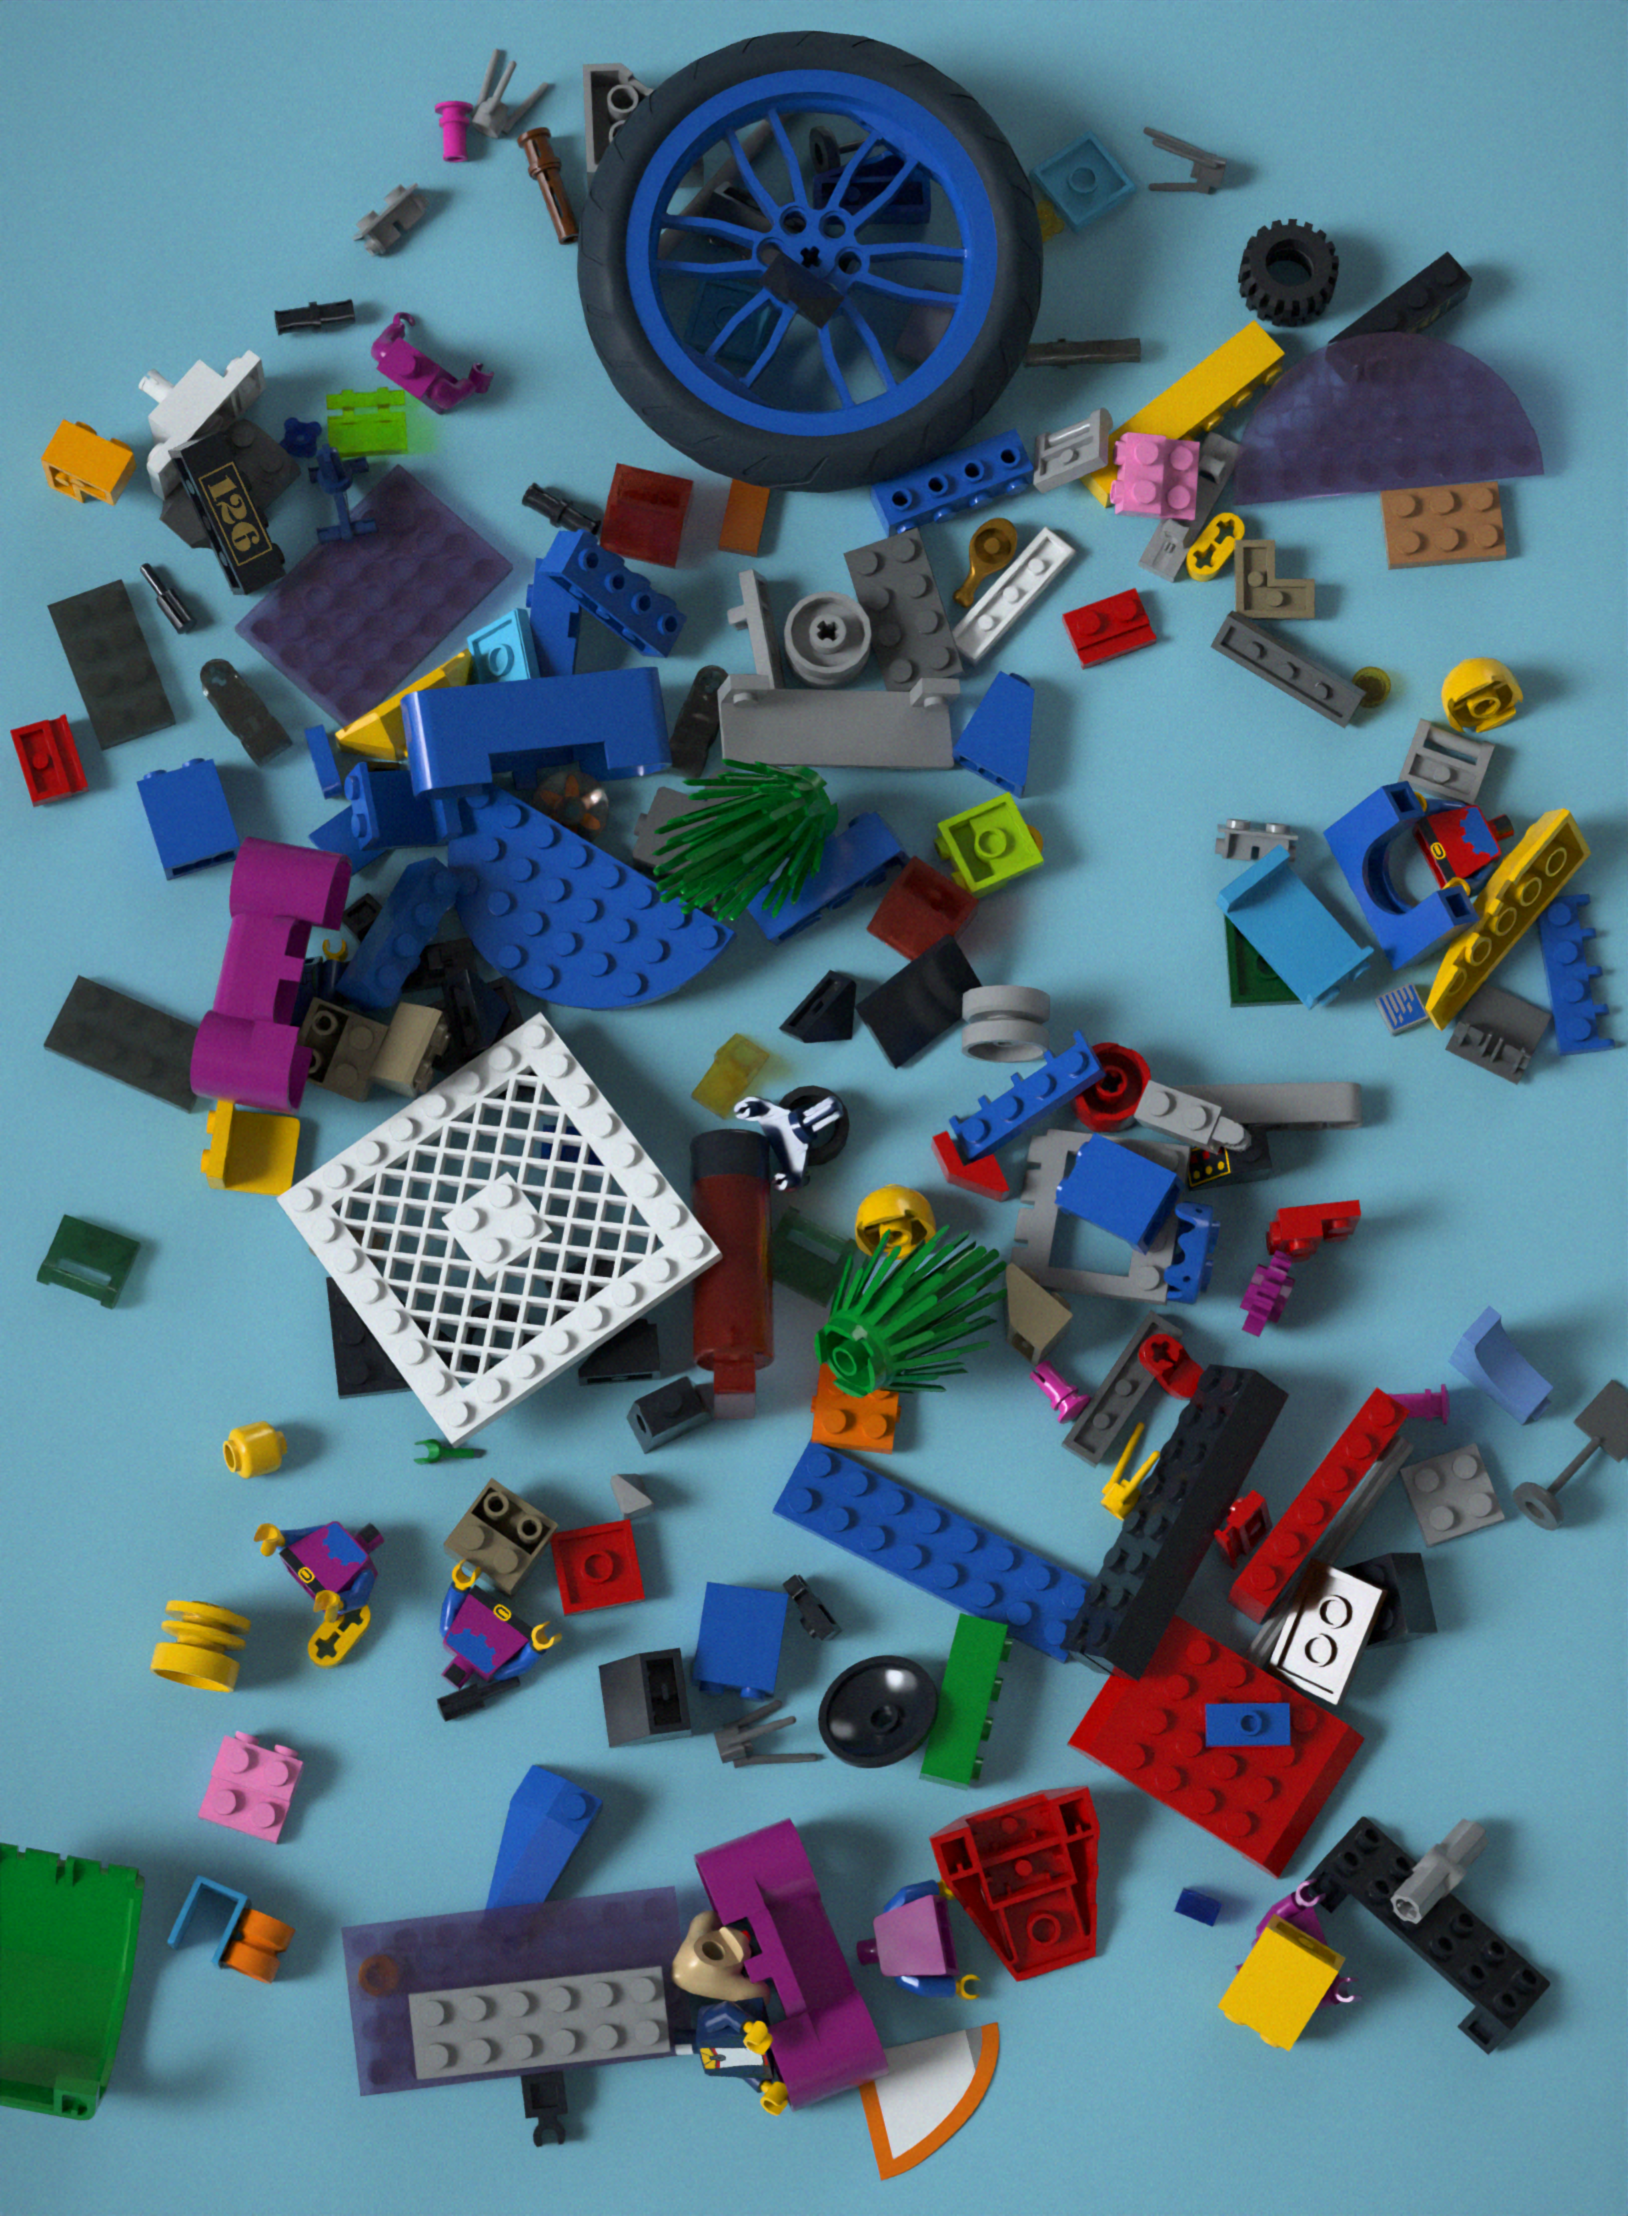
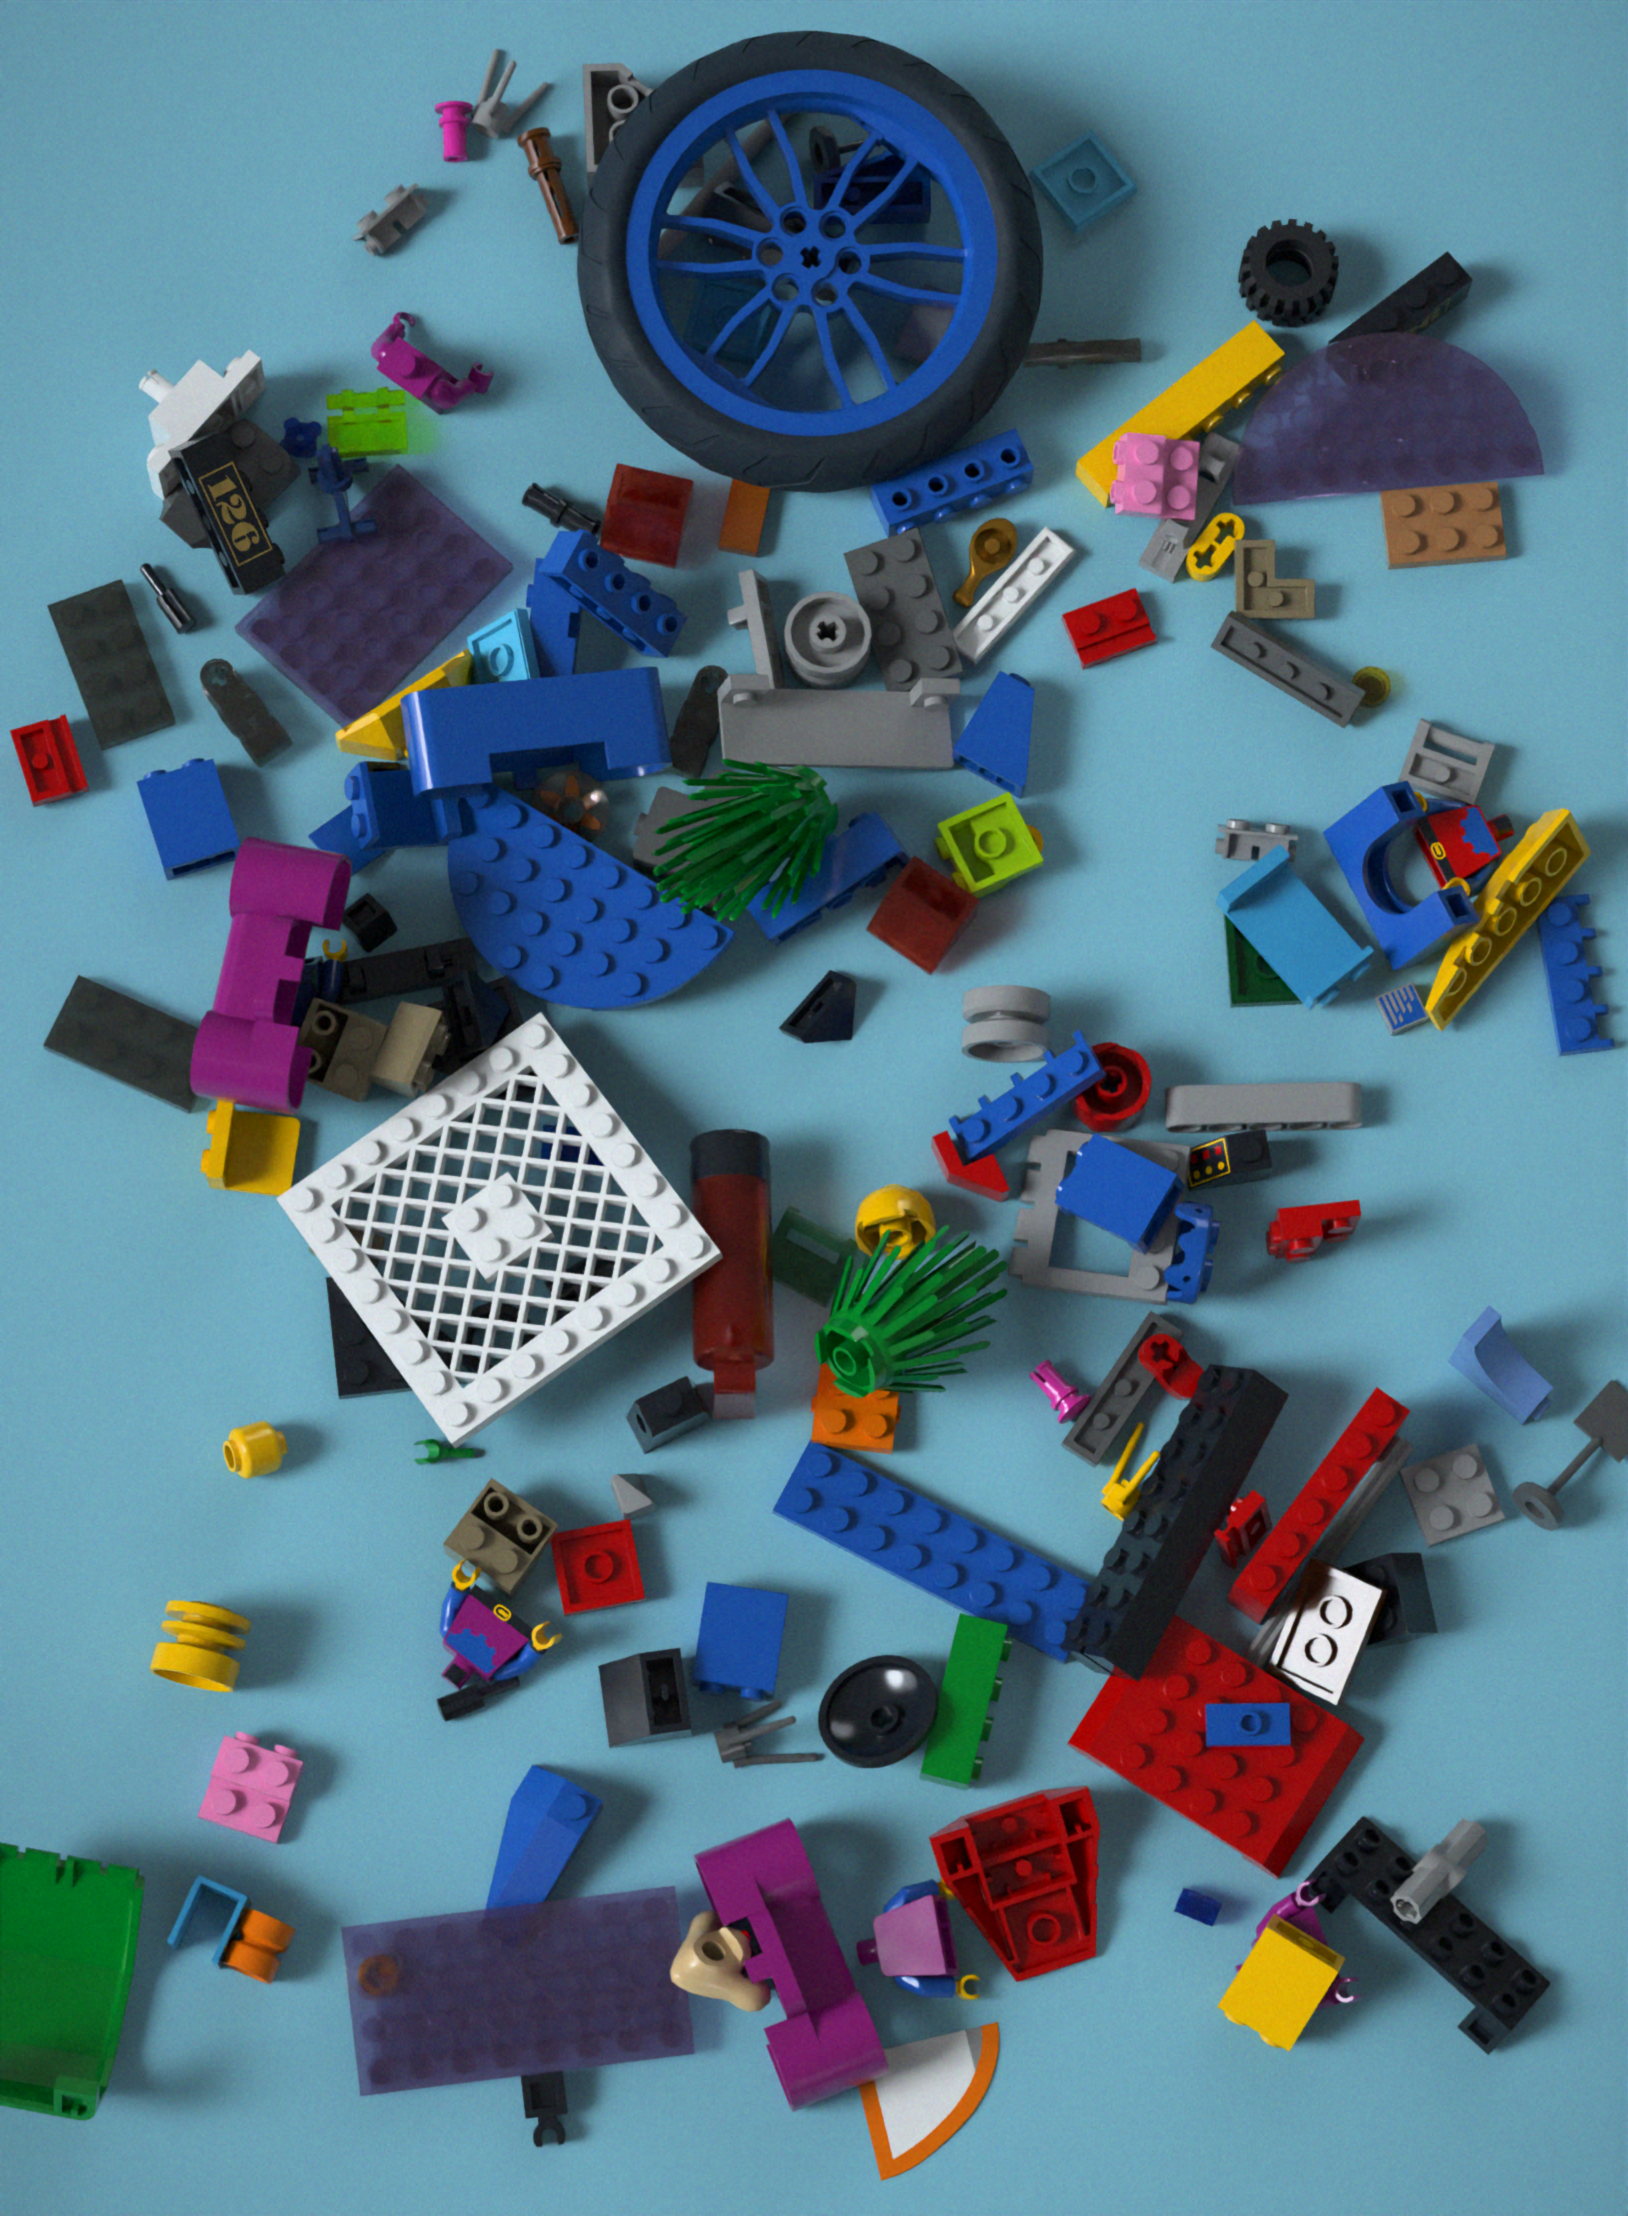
clear green plate [36,1214,141,1310] -> none
light orange brick [41,419,137,506] -> none
torso [253,1521,385,1623] -> none
black pin [274,299,355,336] -> none
blue beam [304,724,344,800] -> none
yellow beam [308,1604,372,1669] -> none
blue brick [335,856,463,1013] -> none
light grey brick [409,1965,670,2080] -> none
black slope [578,1318,661,1386] -> none
torso [675,1997,788,2116] -> none
clear yellow slope [691,1033,770,1120] -> none
dark blue axle [734,1096,844,1193] -> none
black slope [757,251,845,330] -> none
black tyre [778,1085,850,1166] -> none
black plate [782,1574,842,1641] -> none
black tile [854,933,983,1069] -> none
dark tan slope [1002,1262,1073,1367] -> none
light grey plate [1033,408,1113,494] -> none
clear yellow plate [1036,200,1065,243] -> none
light grey hinge [1134,1080,1252,1155] -> none
dark grey plant [1143,127,1227,194] -> none
magenta gear [1240,1250,1296,1337] -> none
dark pink pin [1388,1384,1450,1425] -> none
yellow cylinder [1441,657,1523,733] -> none
dark grey hinge [1445,982,1552,1085] -> none

